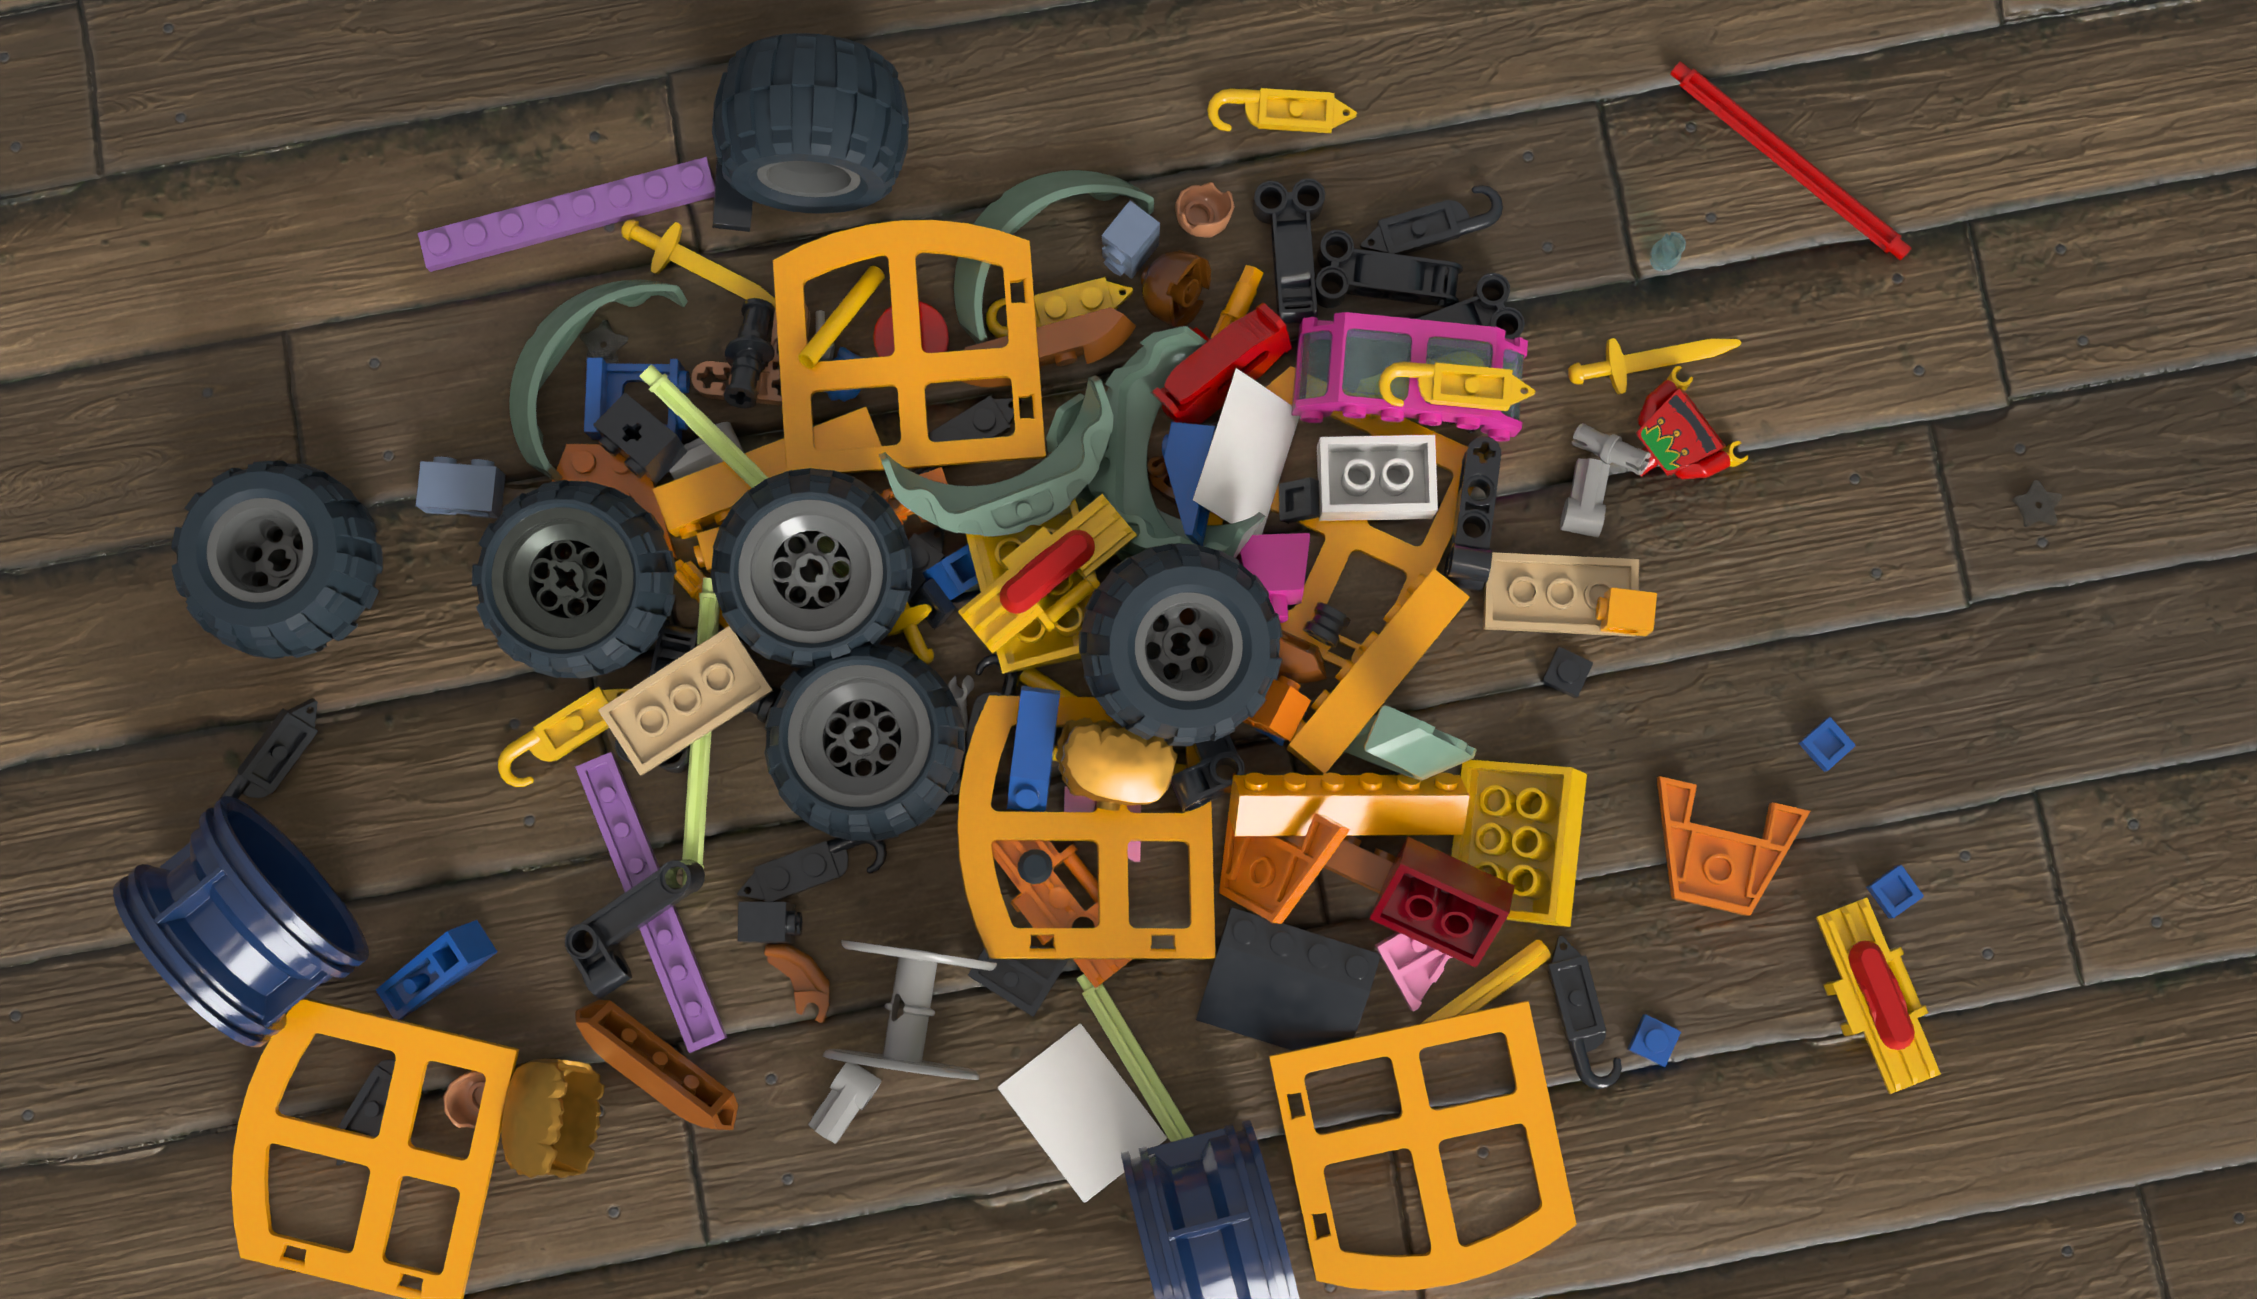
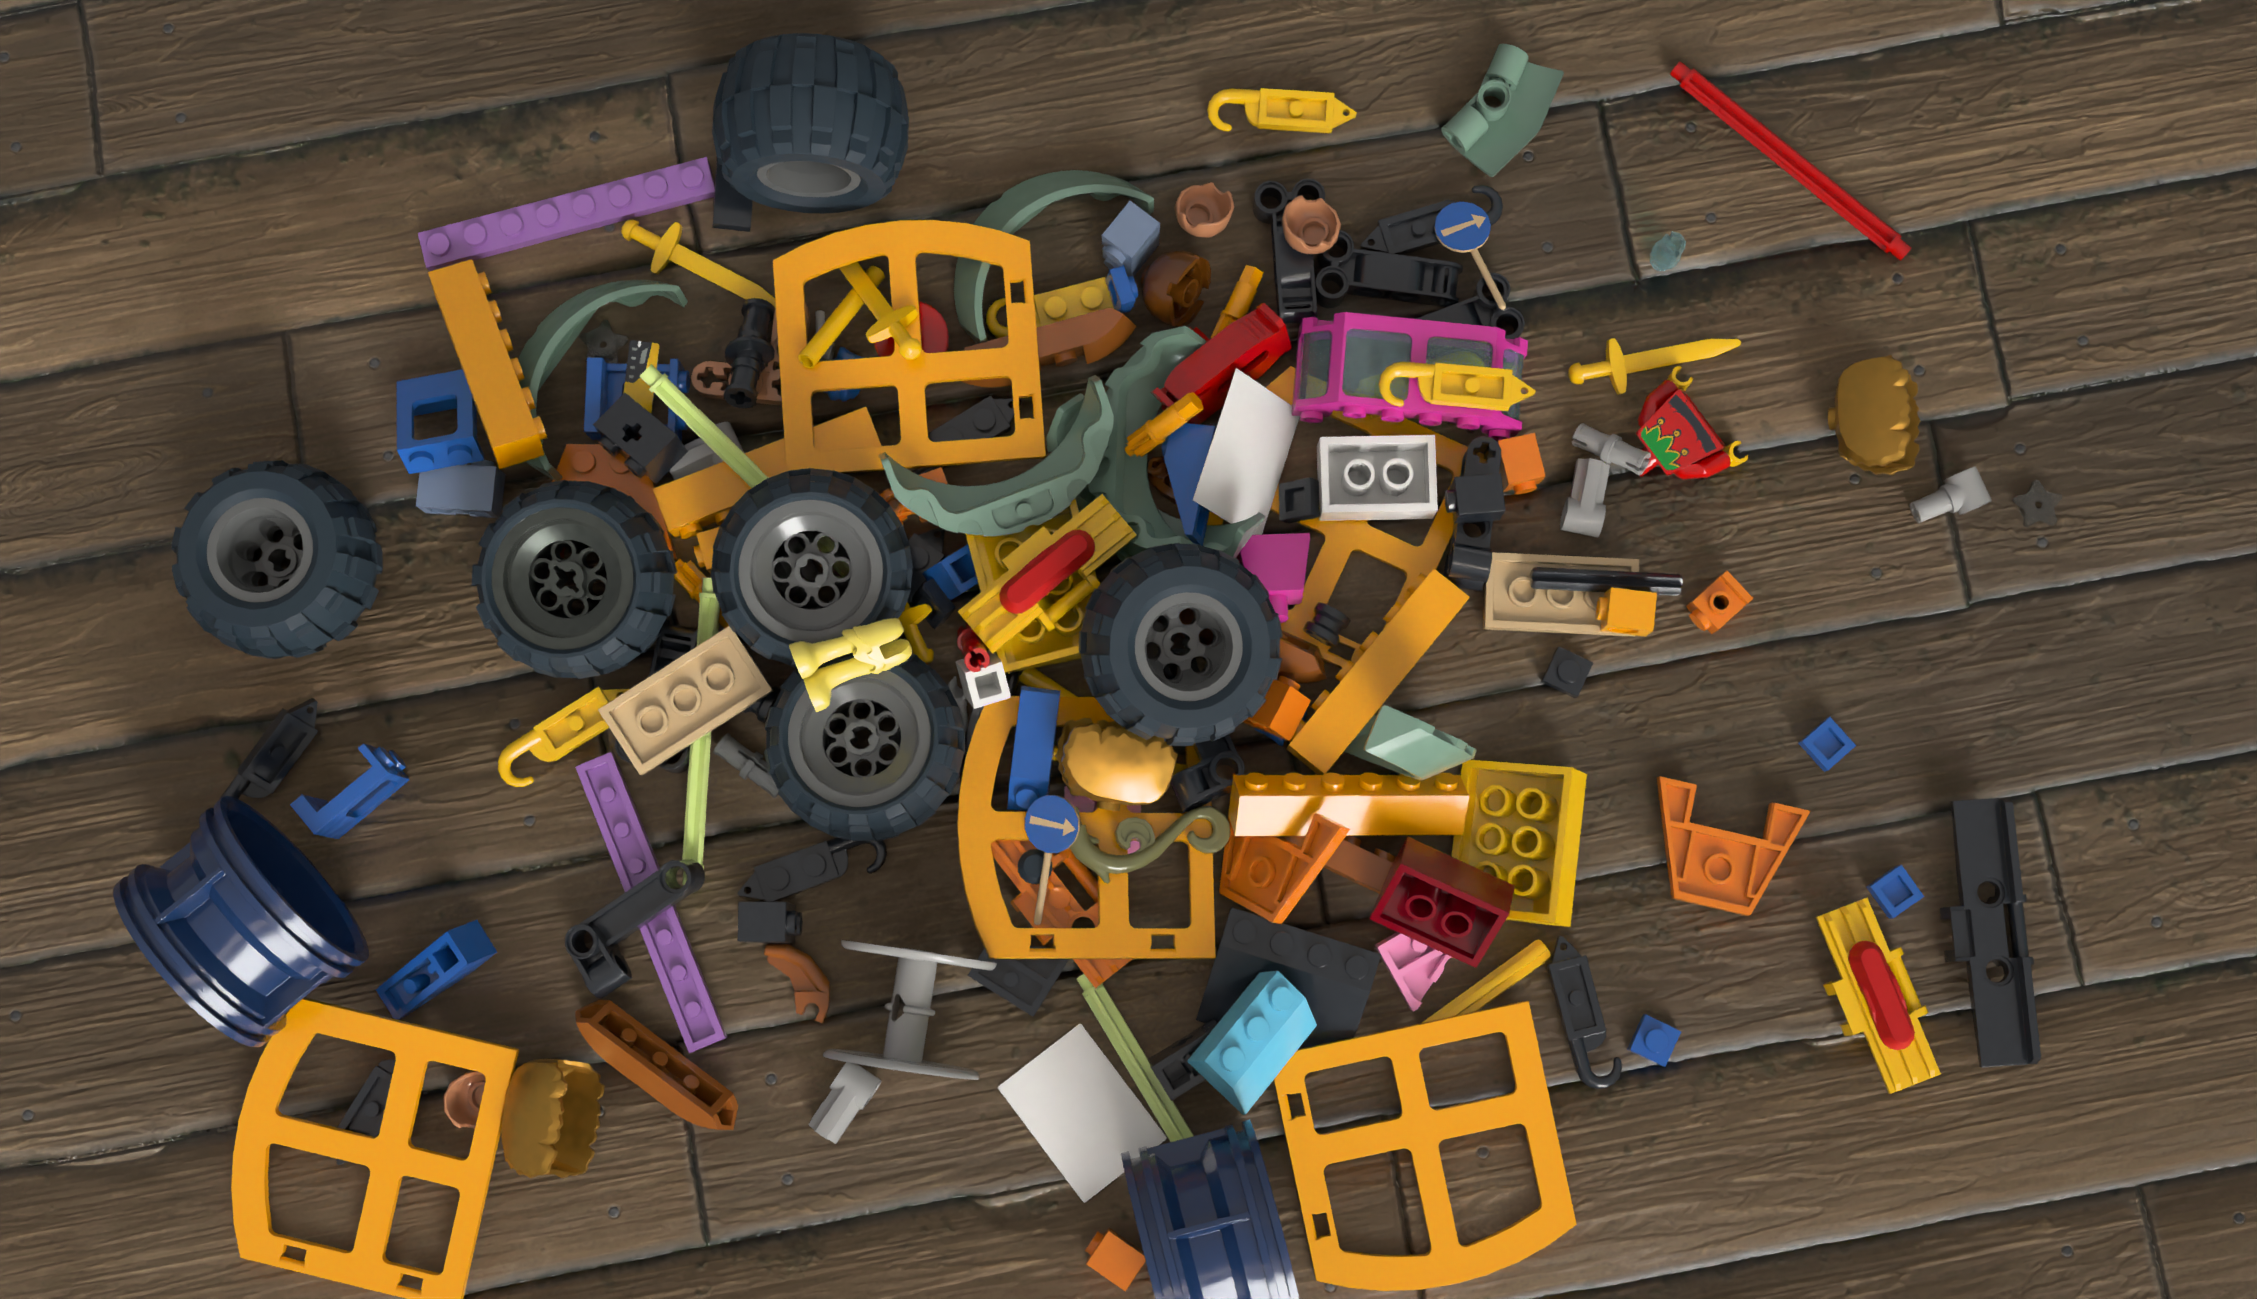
none -> blue window [290,743,410,839]
none -> blue window [397,369,484,474]
none -> light orange brick [428,259,547,469]
none -> sticker [624,340,659,413]
none -> dark grey pin [713,733,779,798]
none -> light yellow piece [789,618,912,712]
none -> yellow sword [839,262,921,360]
none -> white brick [955,651,1011,709]
none -> red pin [957,623,990,672]
none -> blue piece [1025,795,1080,925]
none -> olive plant [1070,806,1231,883]
none -> orange brick [1085,1228,1146,1292]
none -> blue plate [1105,265,1138,313]
none -> light orange piece [1124,392,1204,457]
none -> black brick [1148,1019,1217,1101]
none -> medium azure slope [1187,971,1317,1115]
none -> nougat hair [1282,195,1341,254]
none -> blue piece [1434,202,1506,310]
none -> sand green panel [1441,44,1564,177]
none -> black brick [1445,473,1505,524]
none -> orange brick [1497,433,1545,495]
none -> black axle [1530,567,1683,596]
none -> orange brick [1686,571,1754,634]
none -> pearl gold animal [1828,355,1921,475]
none -> light grey pin [1909,466,1992,523]
none -> black piece [1939,797,2041,1067]

